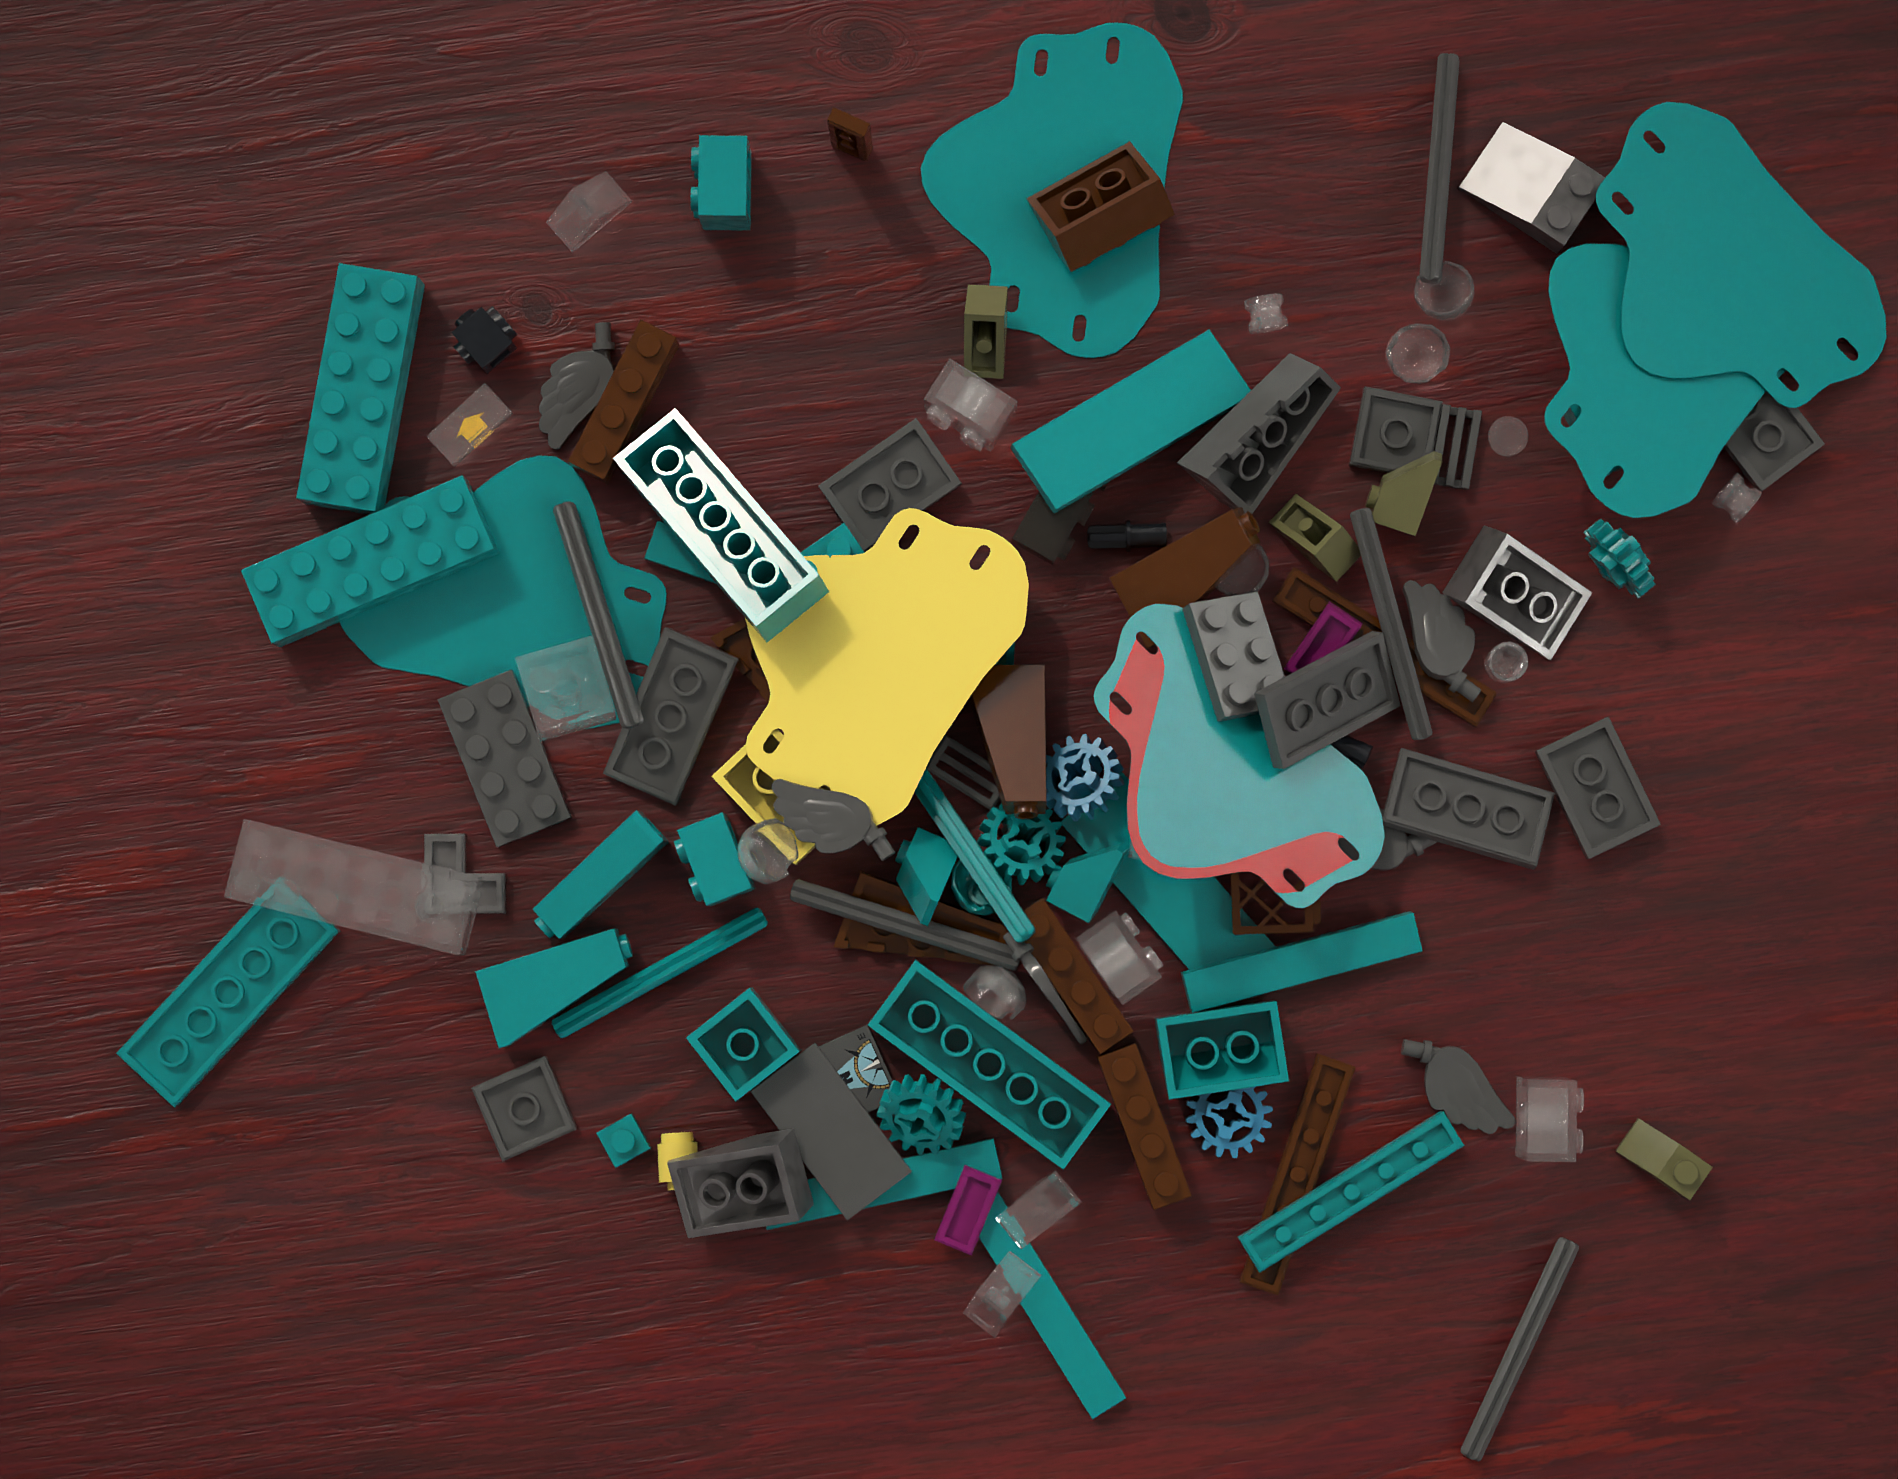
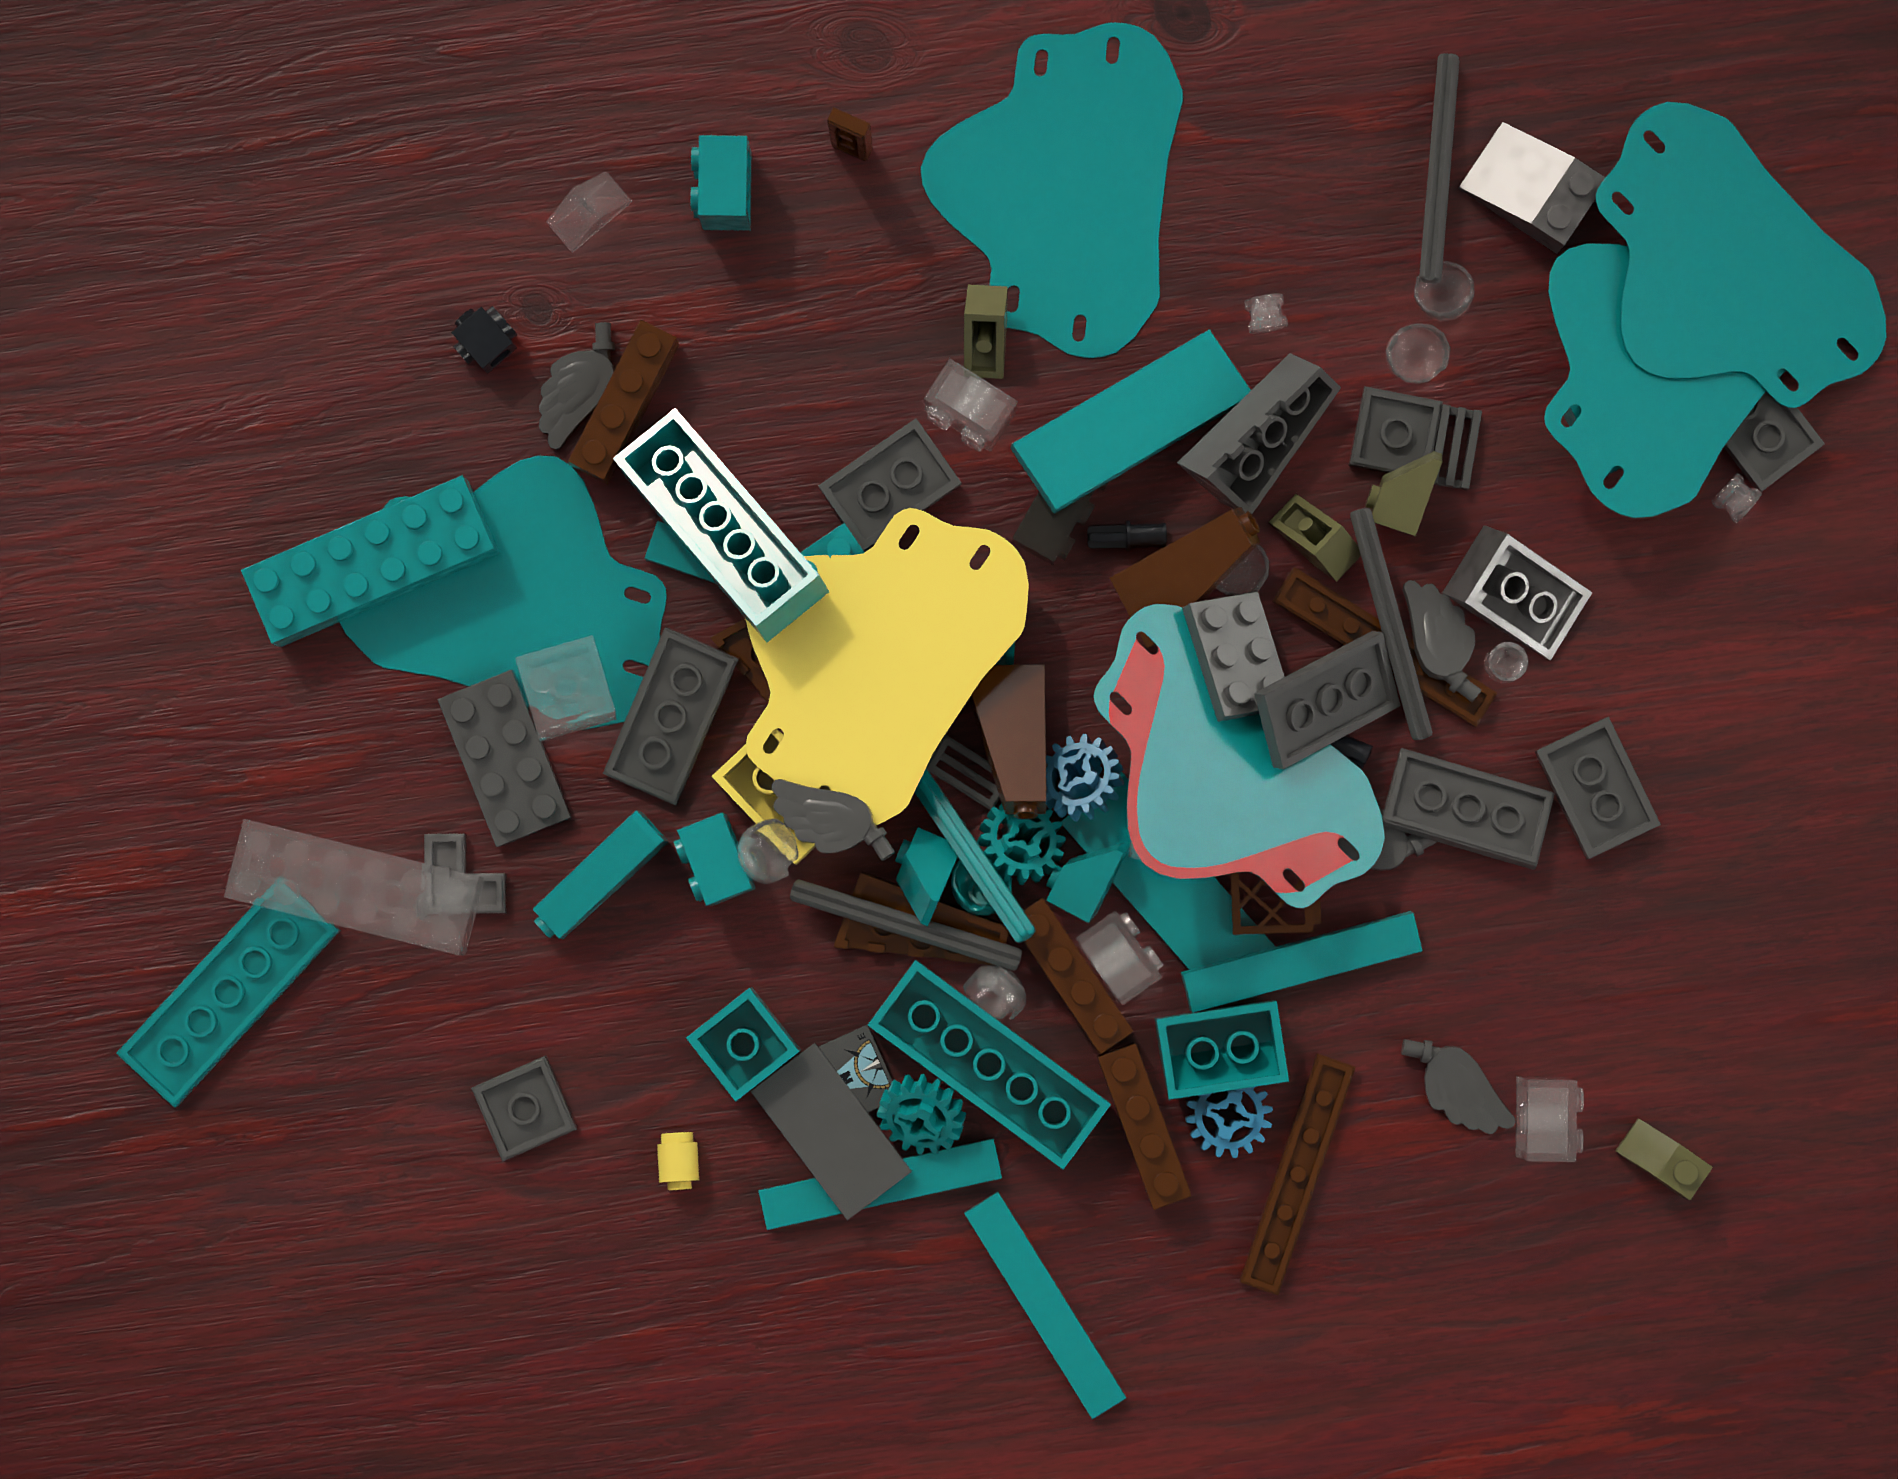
teal brick [296,263,425,515] -> none
clear tile [426,383,513,467] -> none
teal slope [475,928,633,1048] -> none
teal axle [552,908,768,1038] -> none
dark grey axle [553,501,644,729] -> none
teal plate [596,1113,652,1168] -> none
flat silver slope [667,1128,814,1238] -> none
magenta tile [934,1165,1002,1256] -> none
clear slope [963,1251,1042,1338] -> none
clear slope [995,1170,1081,1249] -> none
dark grey animal [1003,932,1087,1045] -> none
reddish brown slope [1027,141,1175,272] -> none
teal tile [1237,1111,1464,1273] -> none
magenta tile [1284,601,1363,673] -> none
dark grey axle [1461,1237,1579,1462] -> none
clear plate [1488,416,1528,457] -> none
teal gear [1584,519,1656,598] -> none

